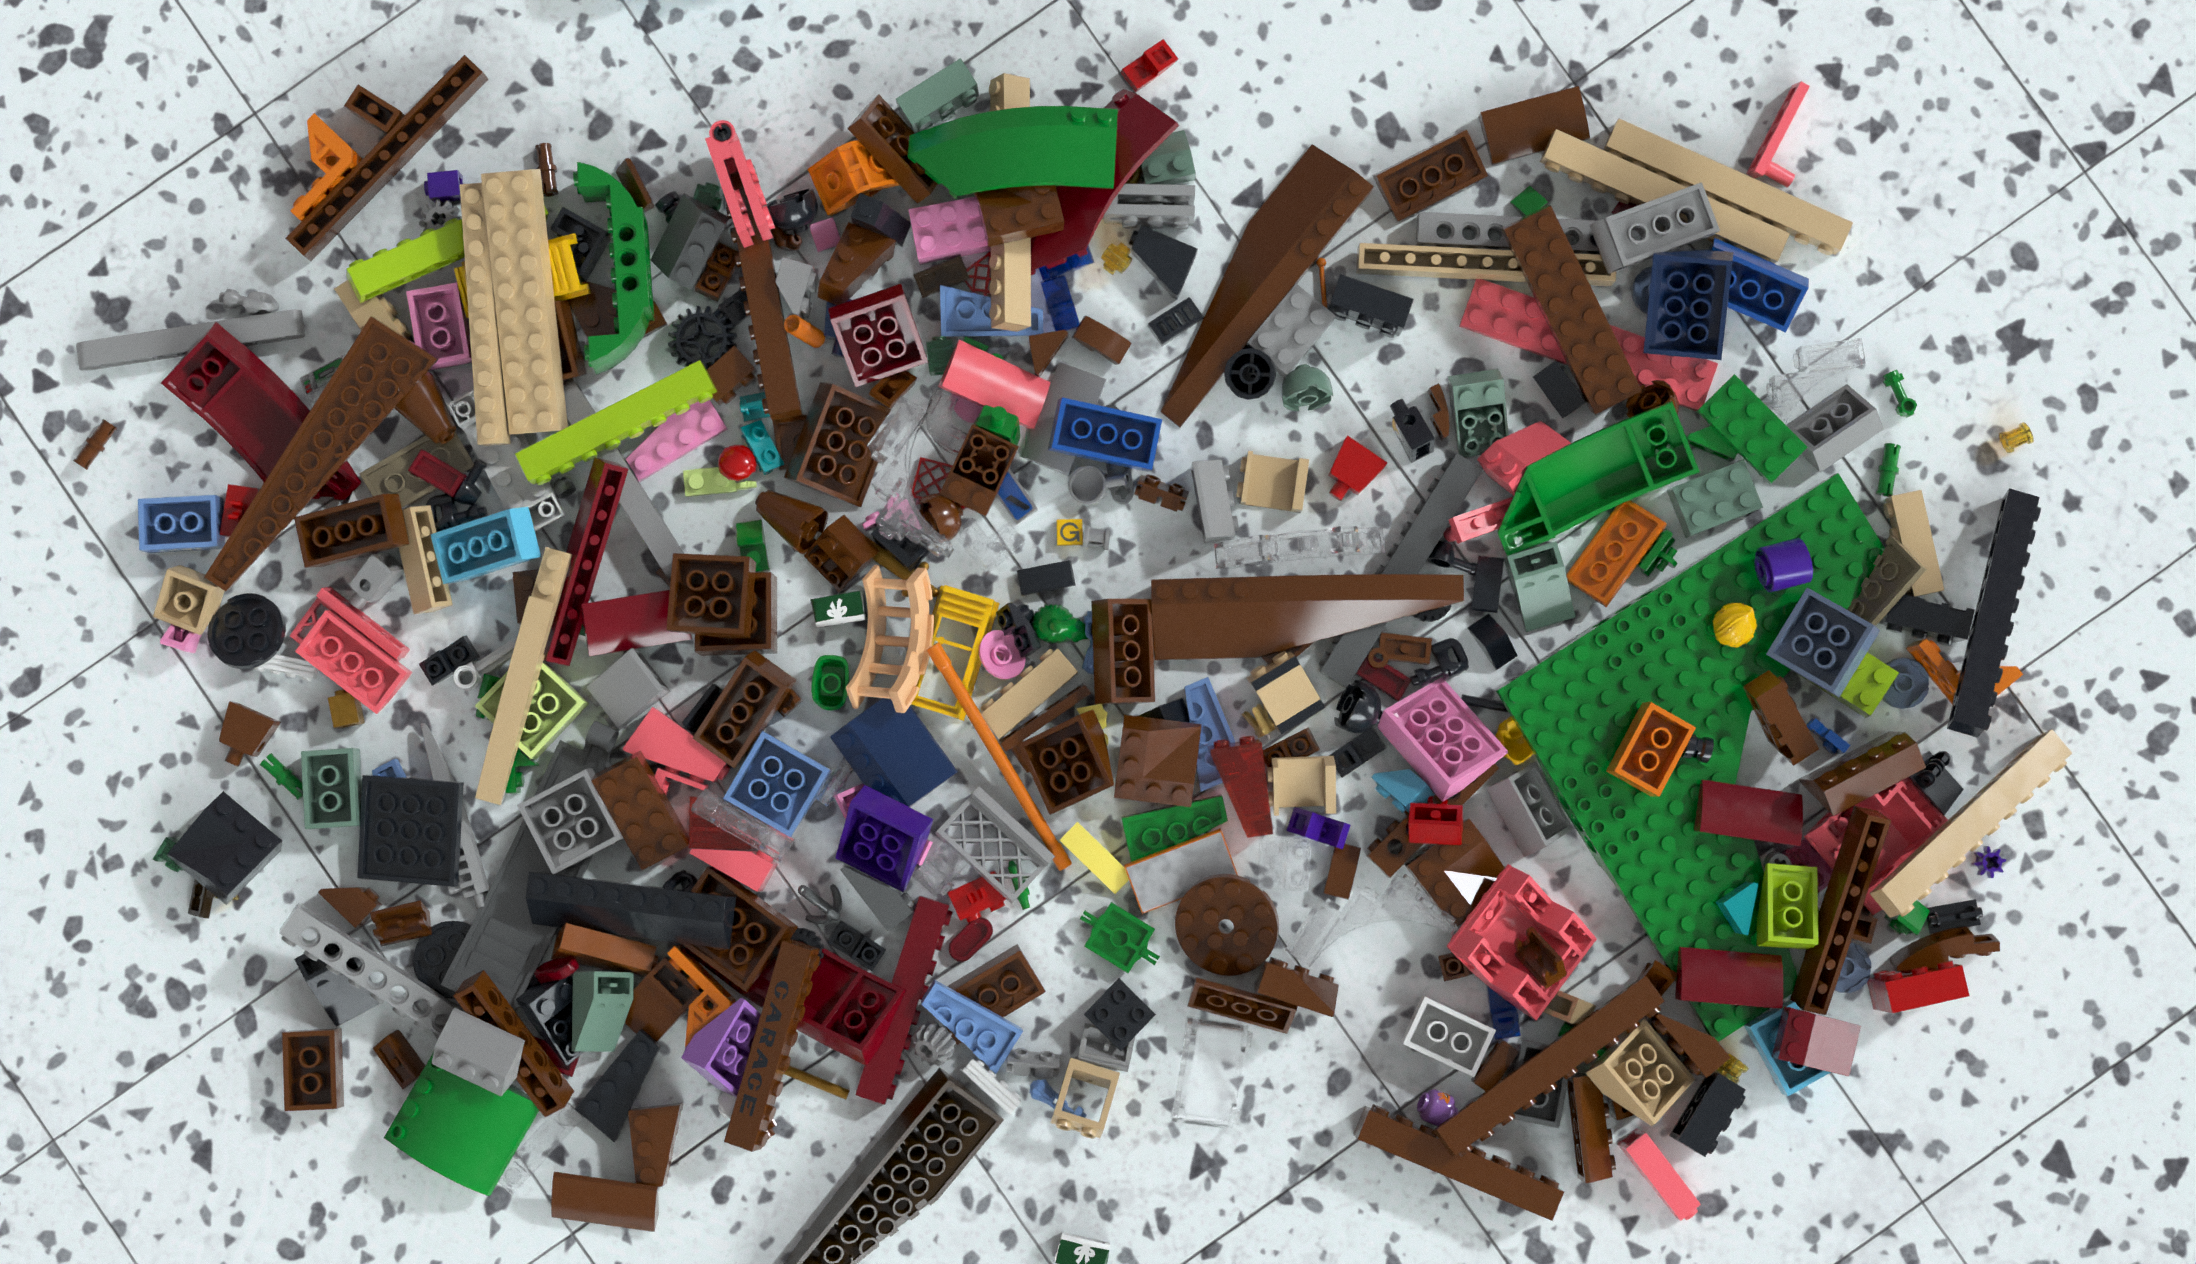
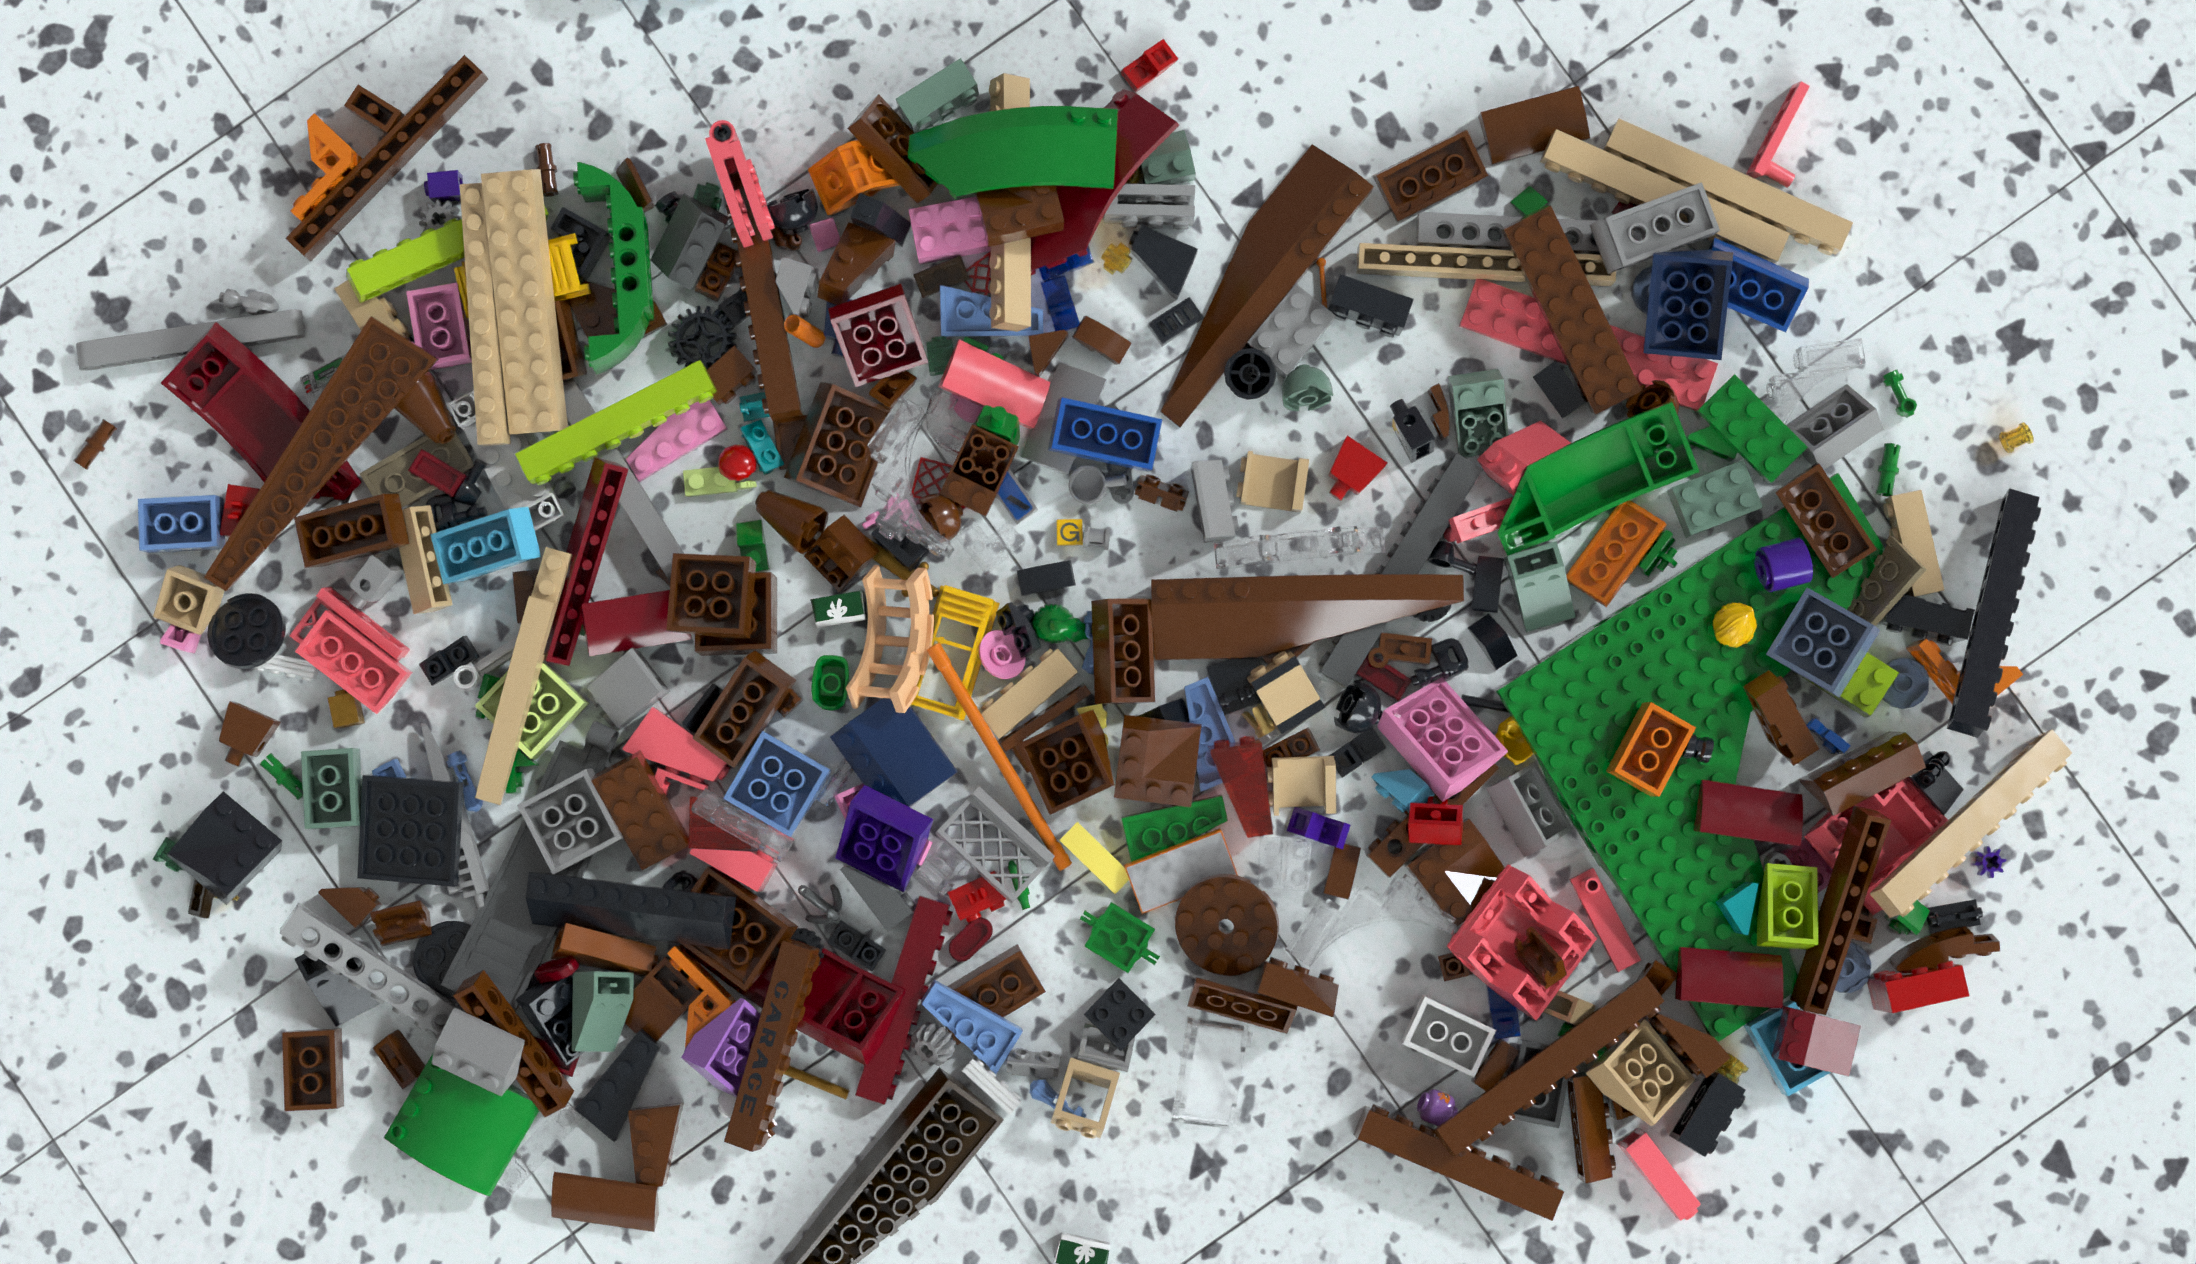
none -> medium blue piece [446,750,483,812]
none -> black hinge [1206,658,1262,715]
none -> coral piece [1569,868,1641,972]
none -> reddish brown slope [1775,463,1877,578]

